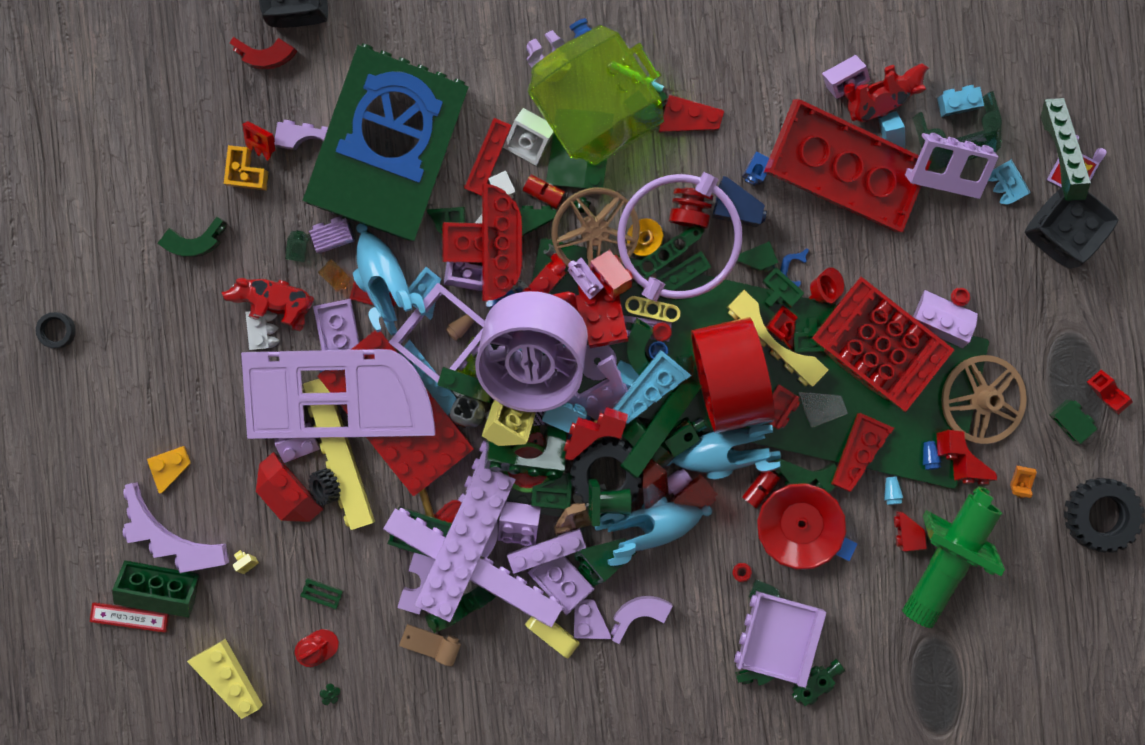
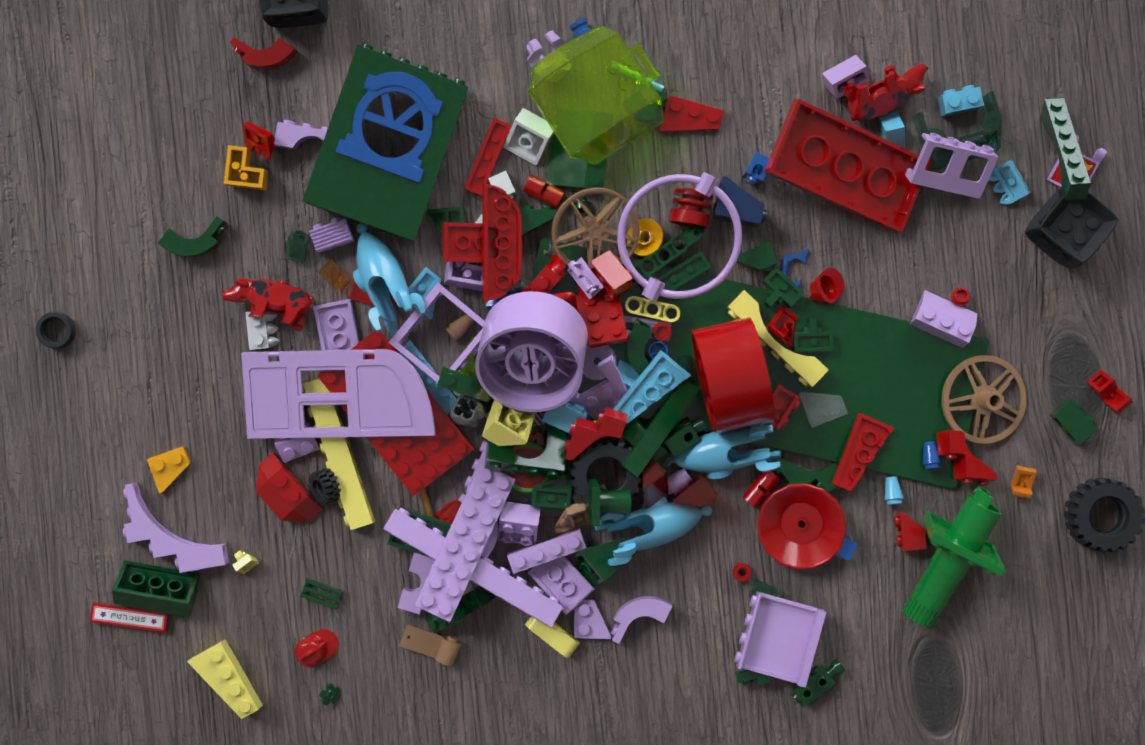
red wedge [811,277,954,412] -> none

